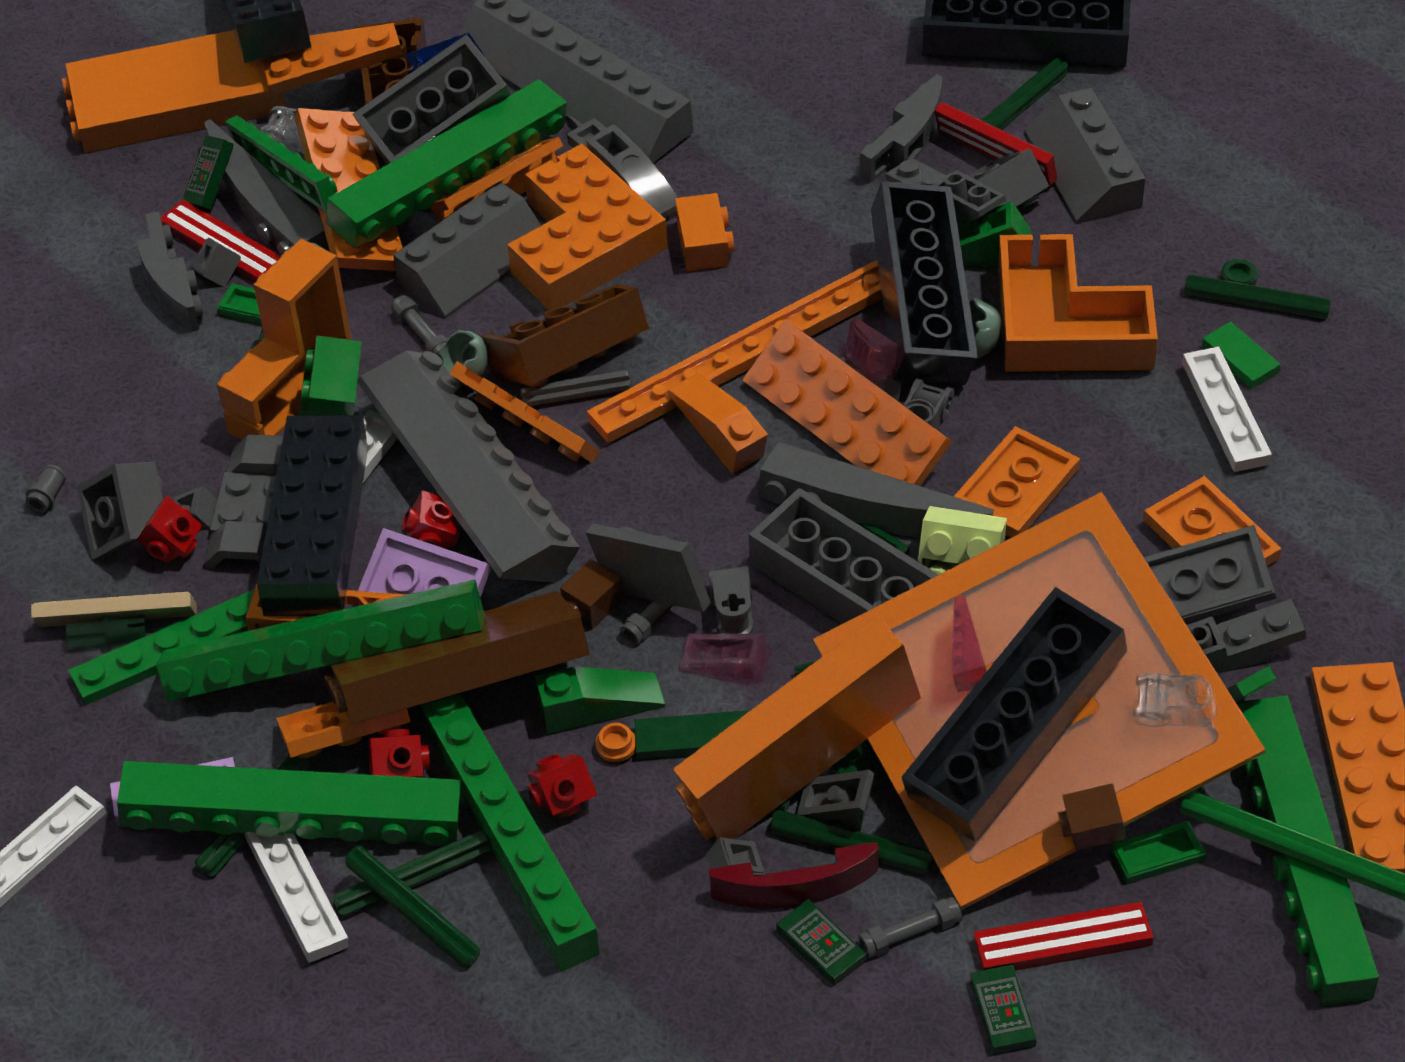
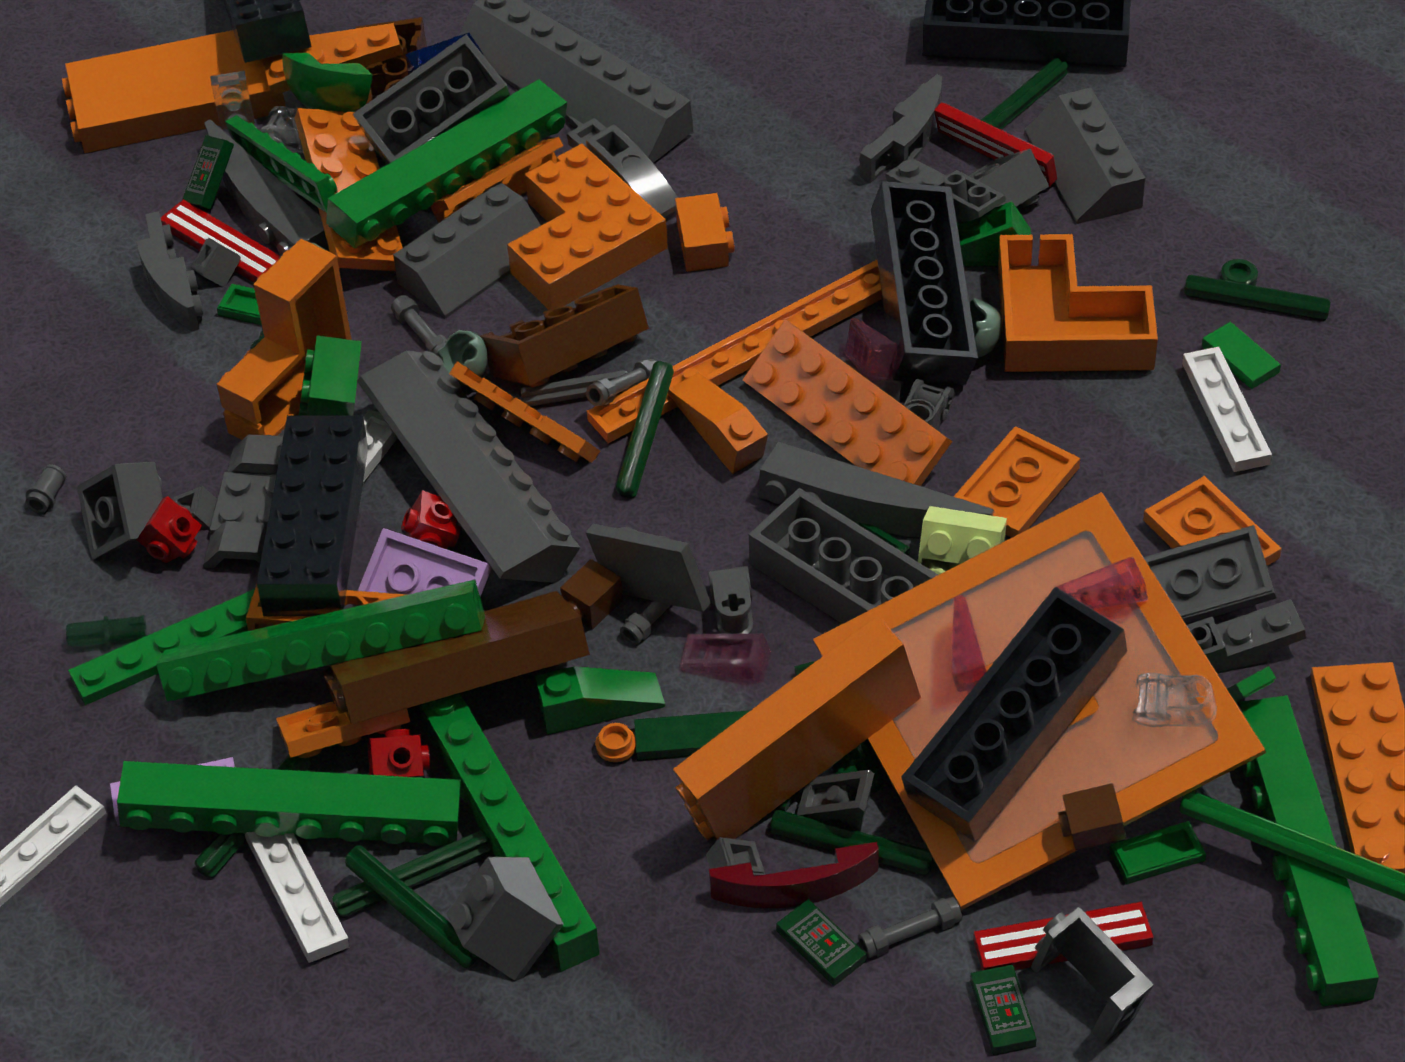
tan tile [31,592,197,627] -> none
red brick [527,753,598,818] -> none
none -> clear plate [210,71,255,134]
none -> green brick [282,53,372,112]
none -> dark grey slope [446,857,564,980]
none -> dark grey bar [586,359,656,406]
none -> dark green axle [616,361,674,498]
none -> dark grey panel [1031,907,1154,1043]
none -> clear pink slope [1057,557,1148,609]

